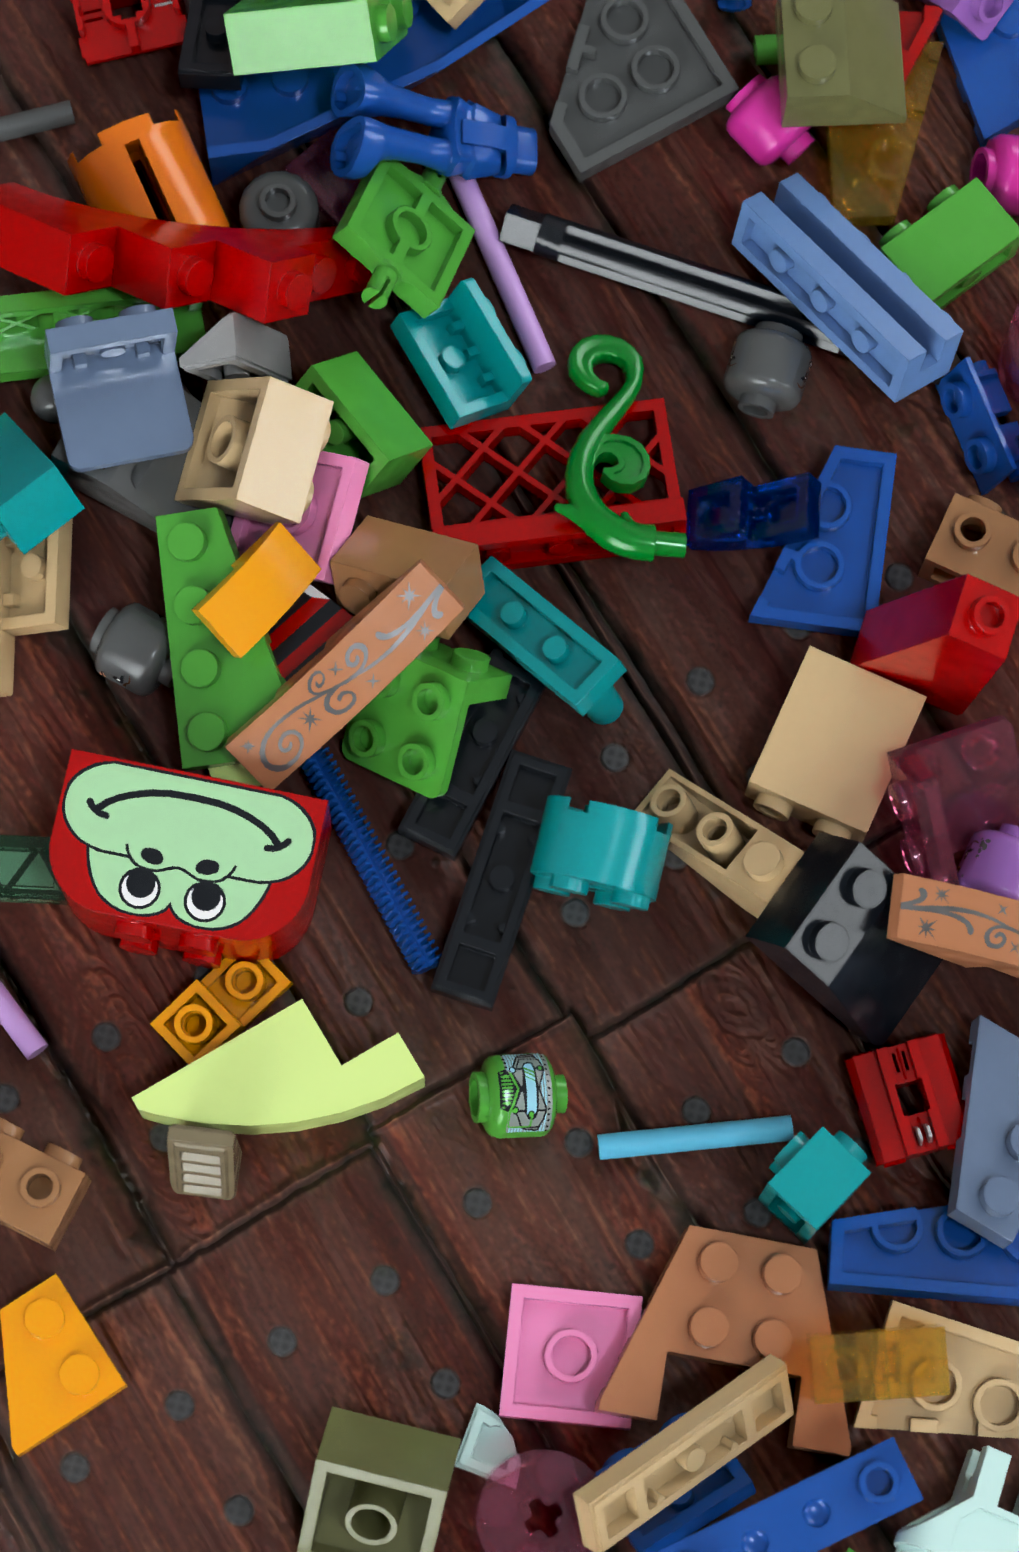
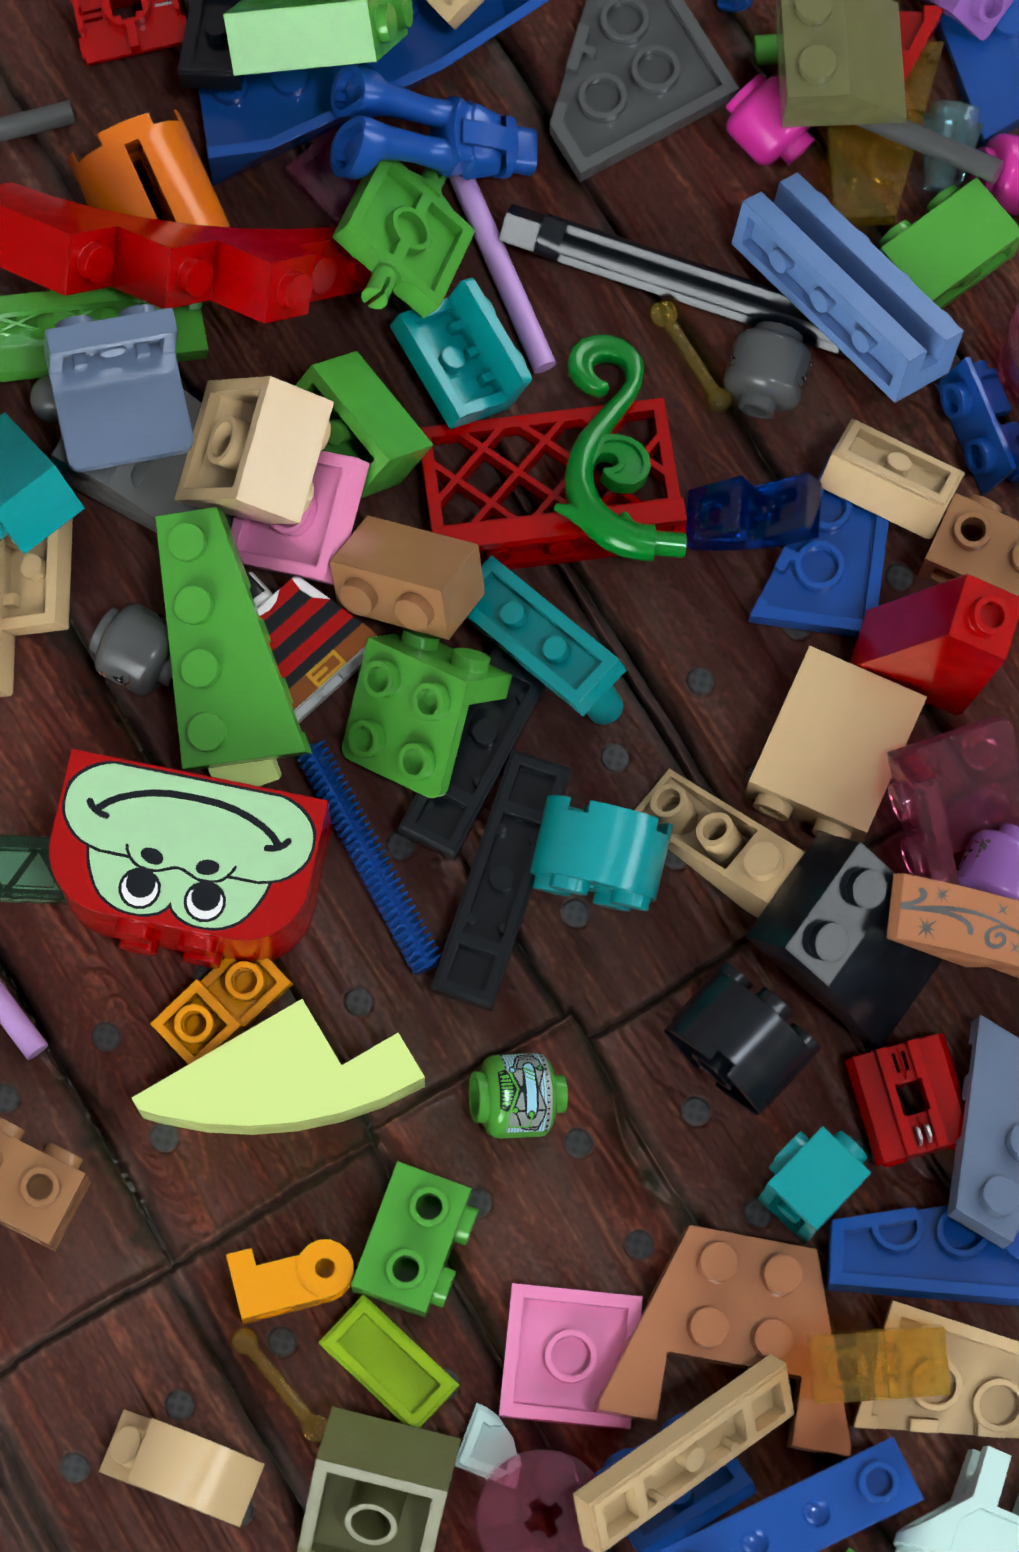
light orange wing [0,1274,128,1457] -> none
dark tan slope [167,1124,242,1200] -> none
light grey slope [179,312,292,383] -> none
light orange slope [192,522,321,658] -> none
nougat slope [225,559,465,789] -> none
dark grey head [239,171,320,229] -> none
medium azure bar [597,1115,794,1160] -> none
none -> tan brick [99,1409,265,1527]
none -> light orange leg [226,1239,354,1325]
none -> clear yellow hinge [232,1328,327,1442]
none -> lime tile [318,1294,459,1428]
none -> bright green brick [351,1161,479,1319]
none -> clear yellow hinge [650,301,731,412]
none -> black brick [664,961,821,1116]
none -> tan slope [820,419,965,539]
none -> dark grey bar [856,120,1004,184]
none -> clear light blue cone [923,100,984,193]

